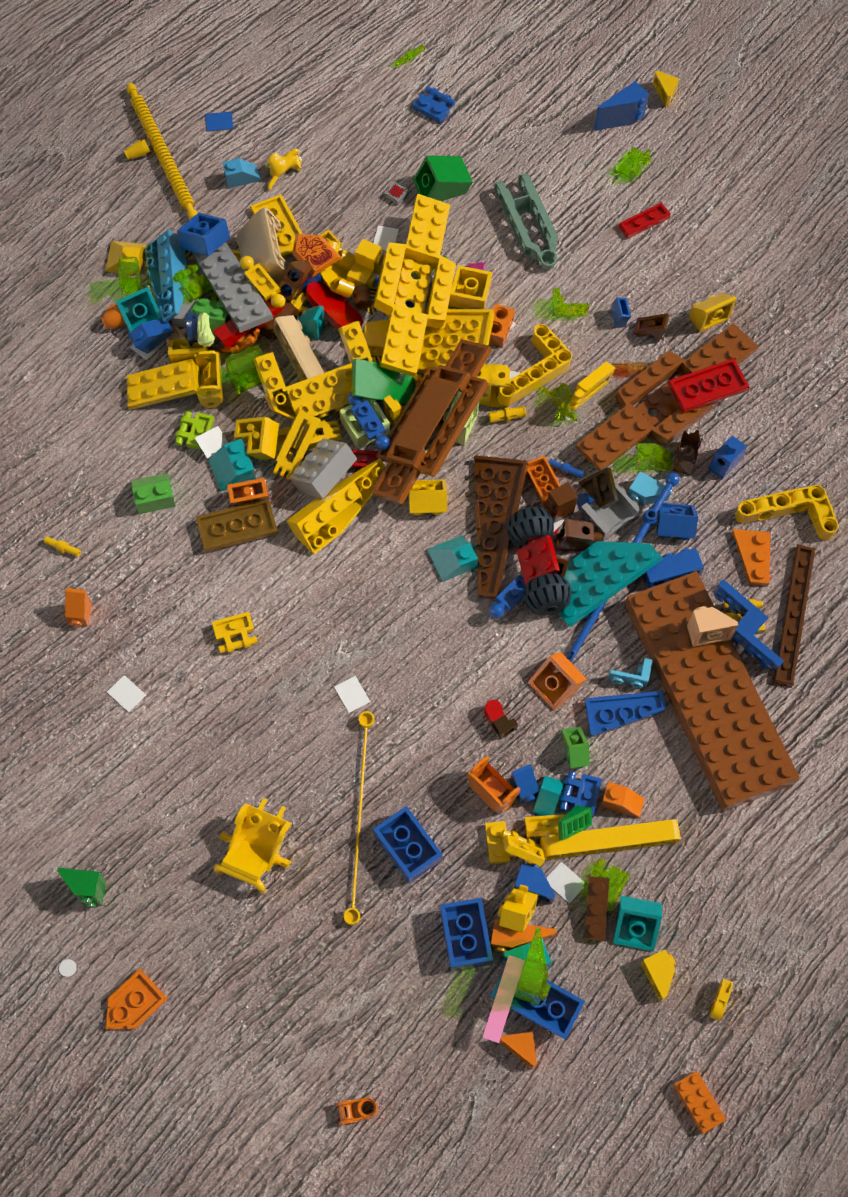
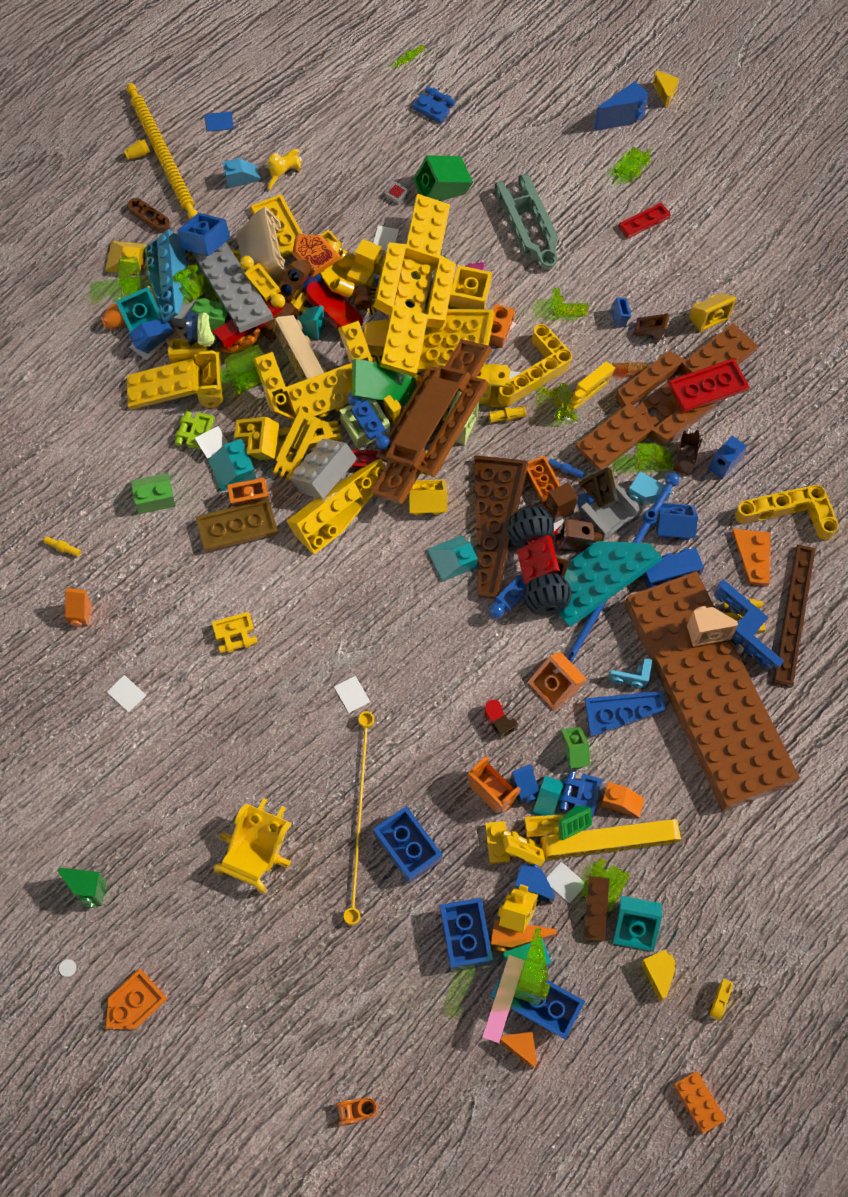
none -> reddish brown beam [128,198,170,233]

